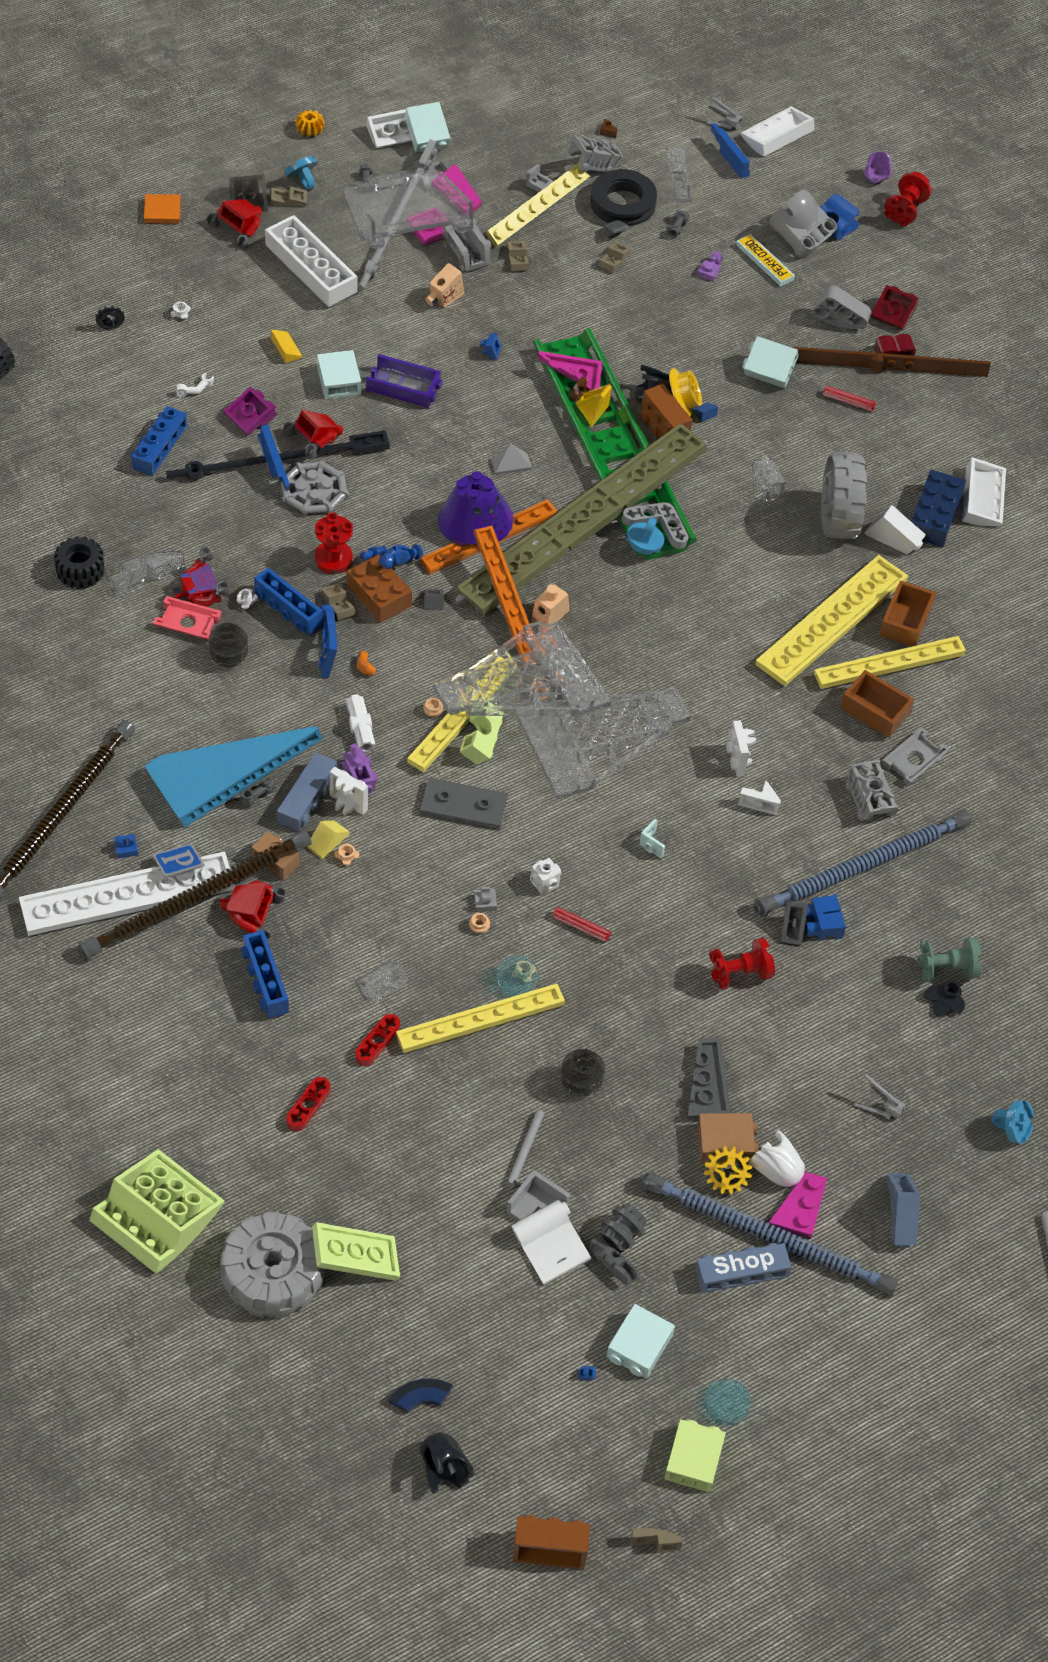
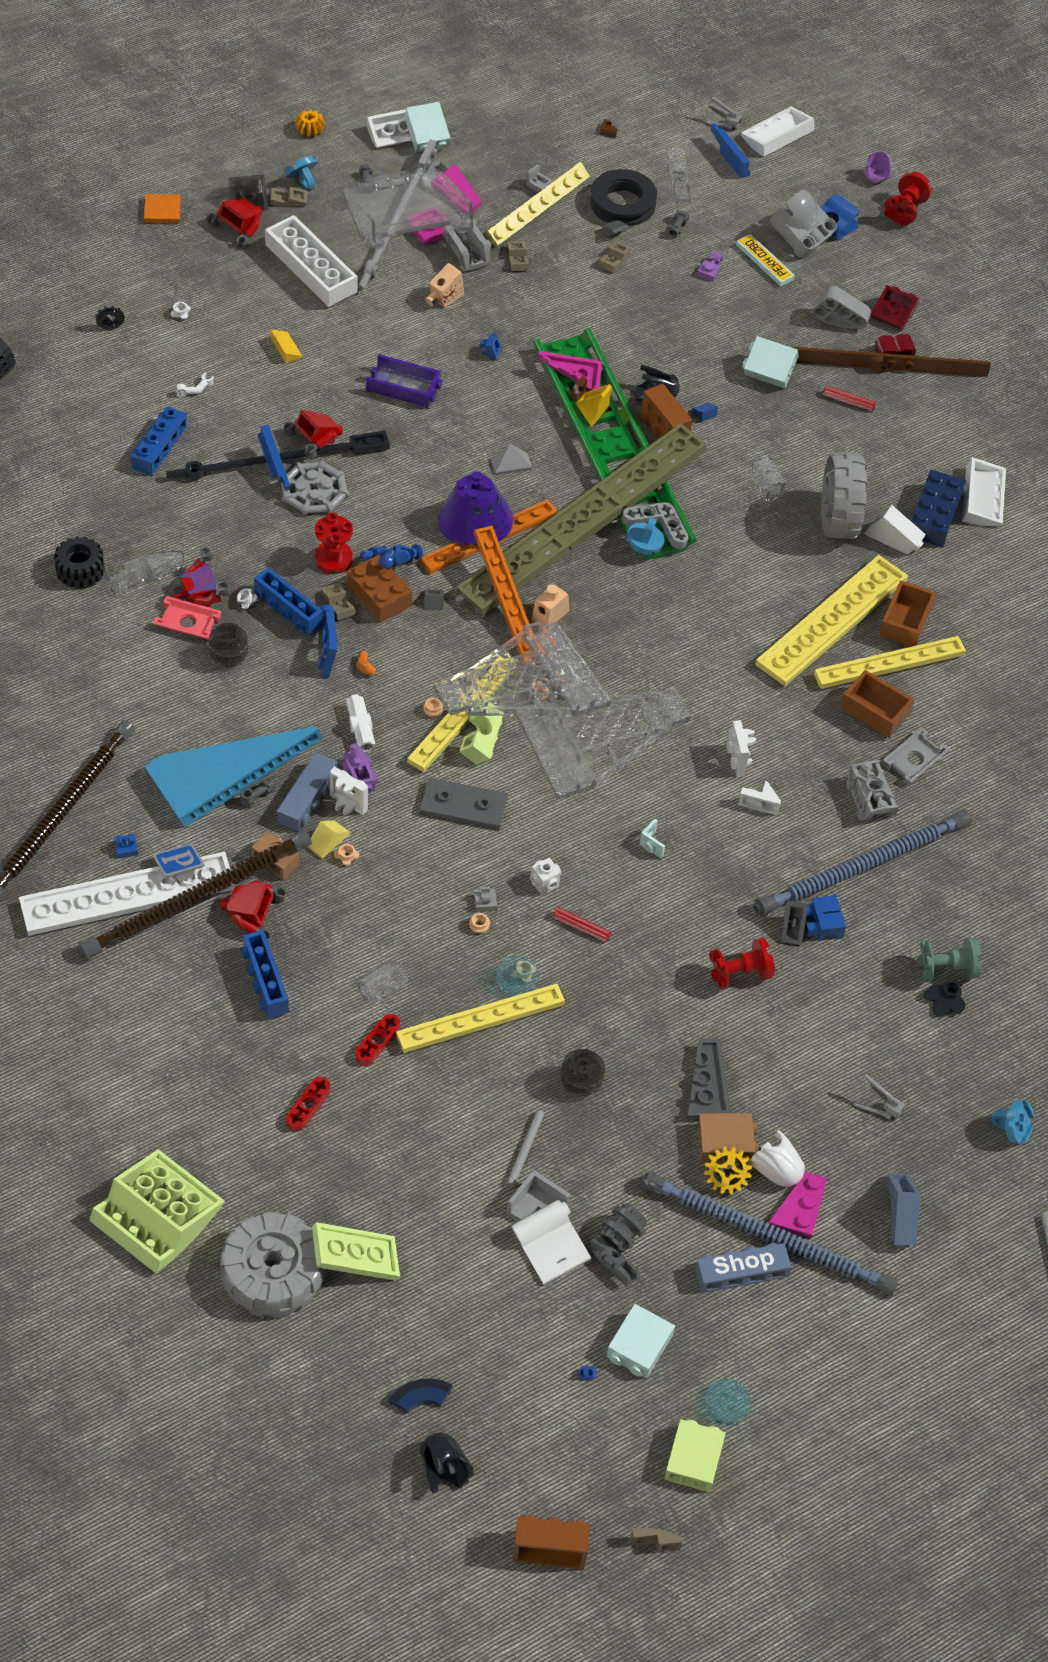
magenta plate [223,386,277,436] -> none
light aqua brick [317,350,361,399] -> none
light grey piece [567,135,623,172] -> none
yellow piece [669,368,702,416] -> none

